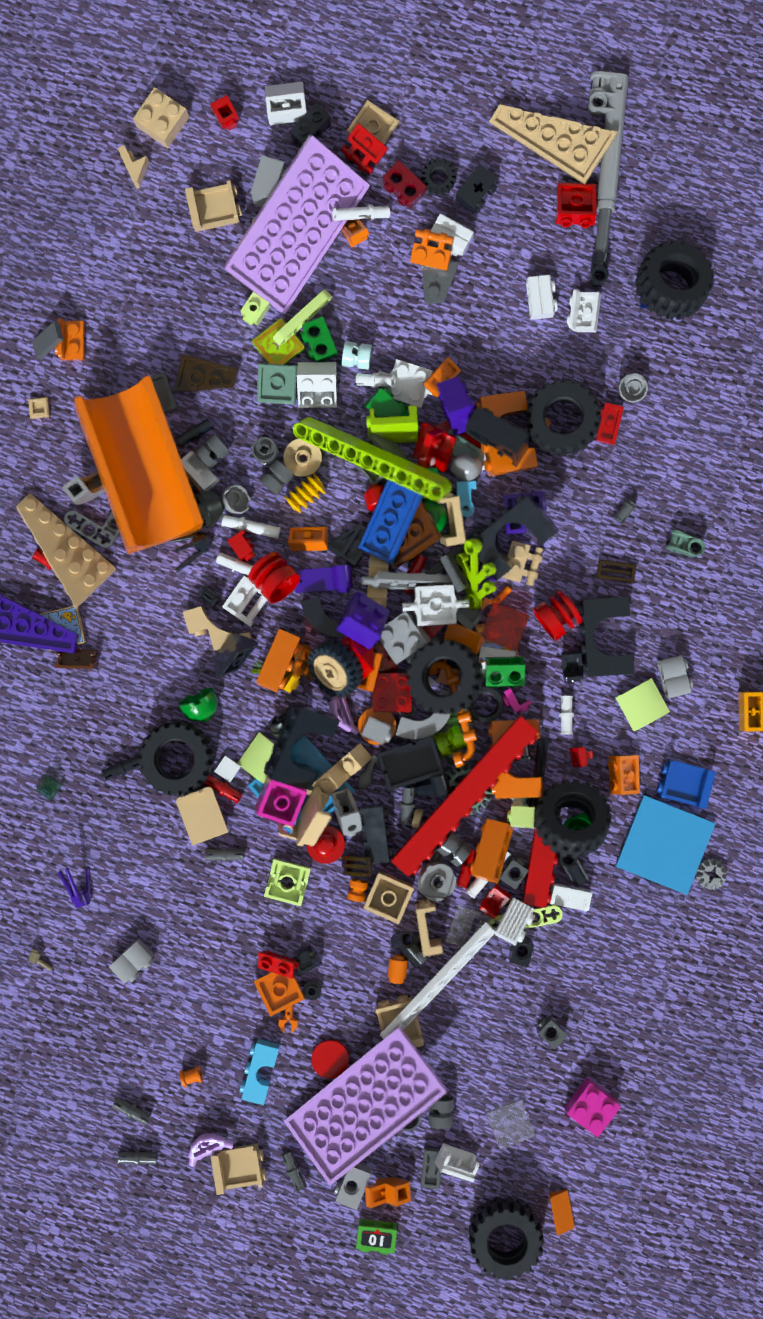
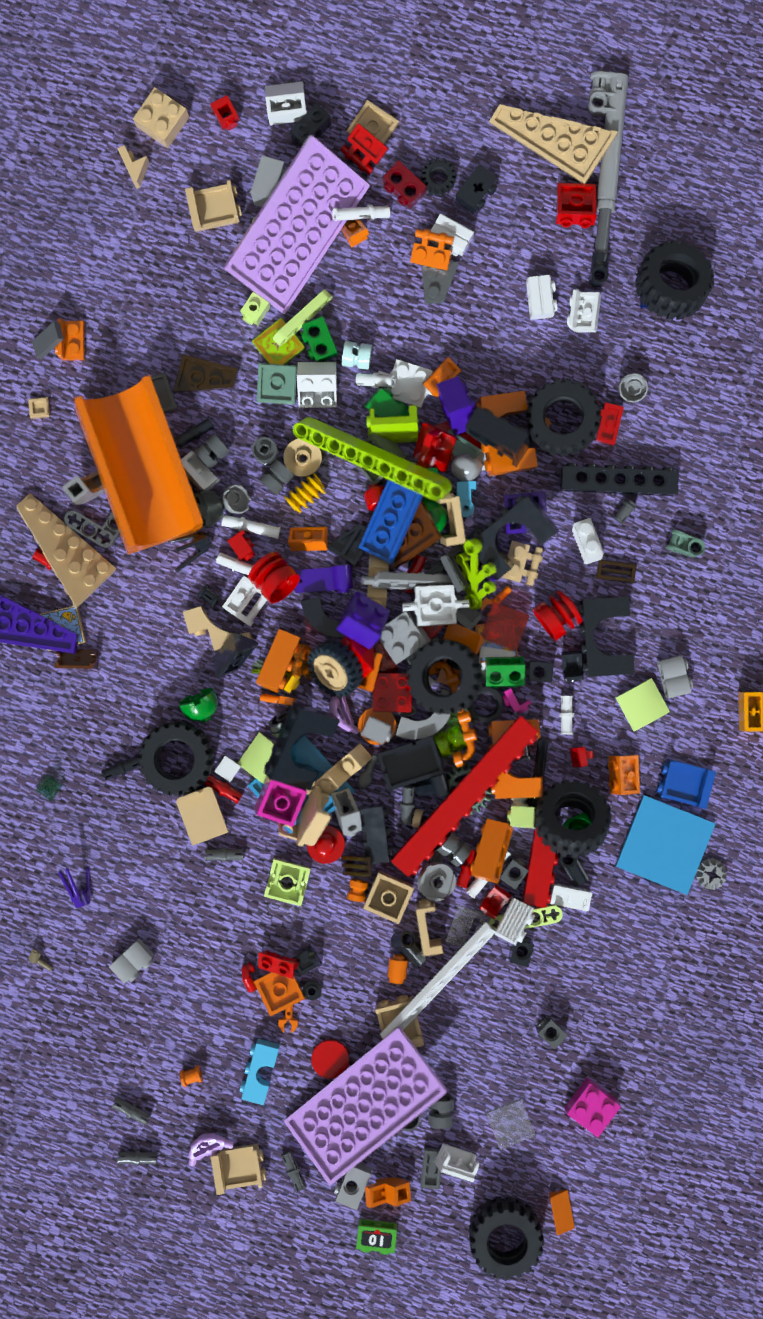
none -> red arm [241,962,256,993]
none -> orange bar [260,694,296,706]
none -> black brick [525,662,554,683]
none -> black brick [560,463,679,497]
none -> white brick [572,518,604,564]

